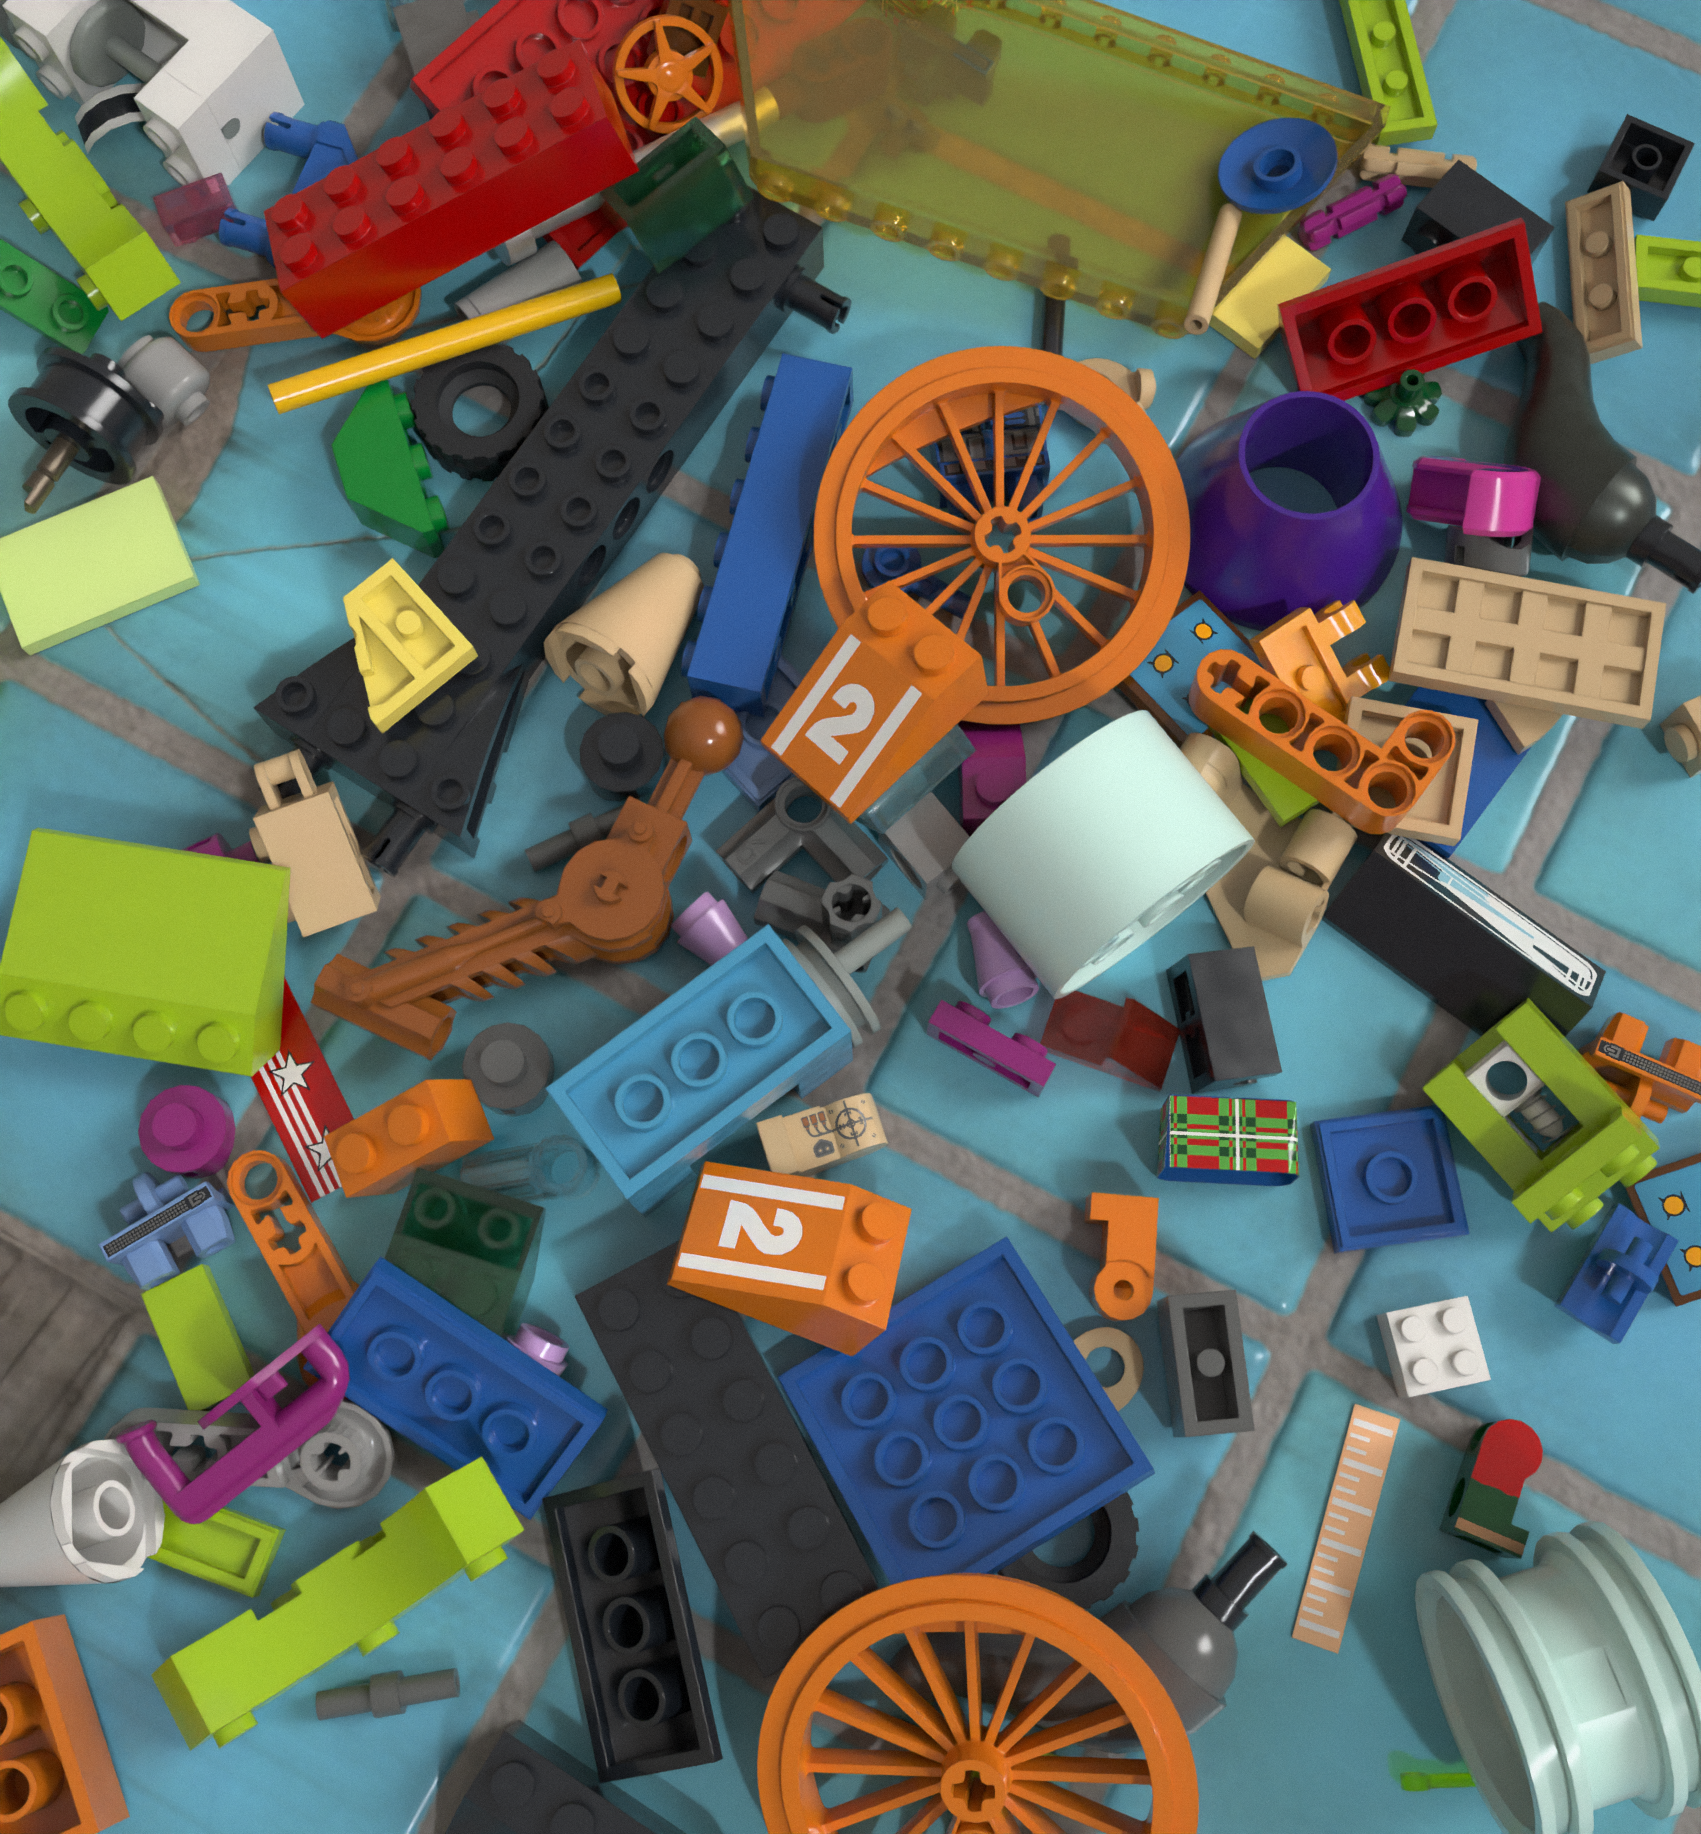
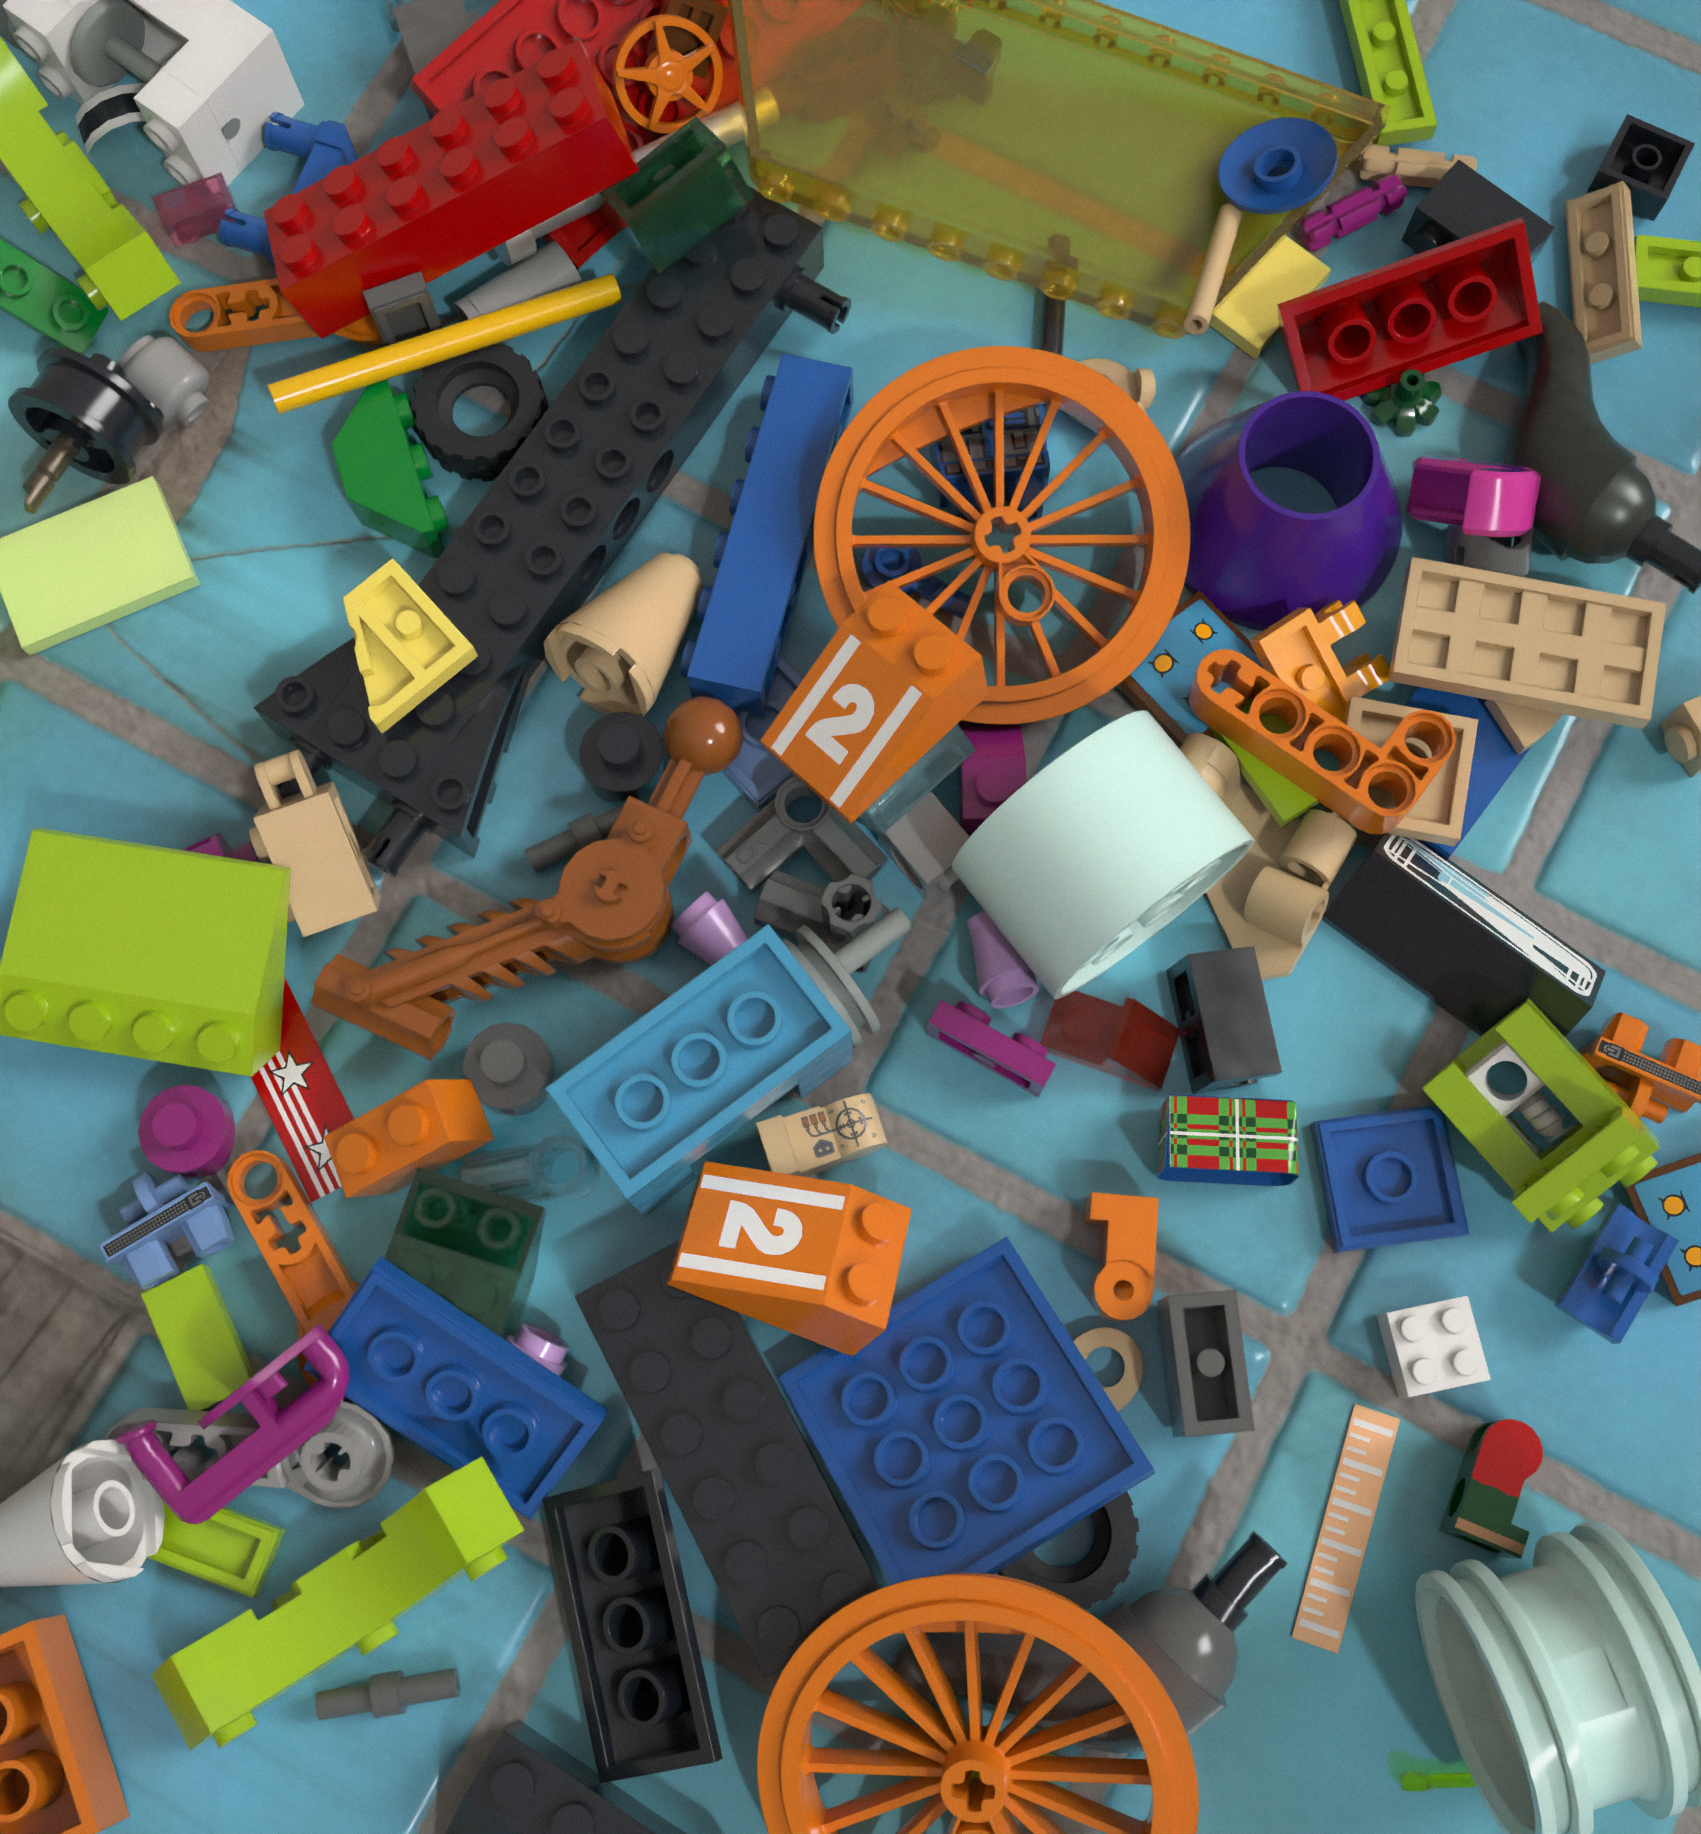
none -> dark grey tile [363,271,443,346]

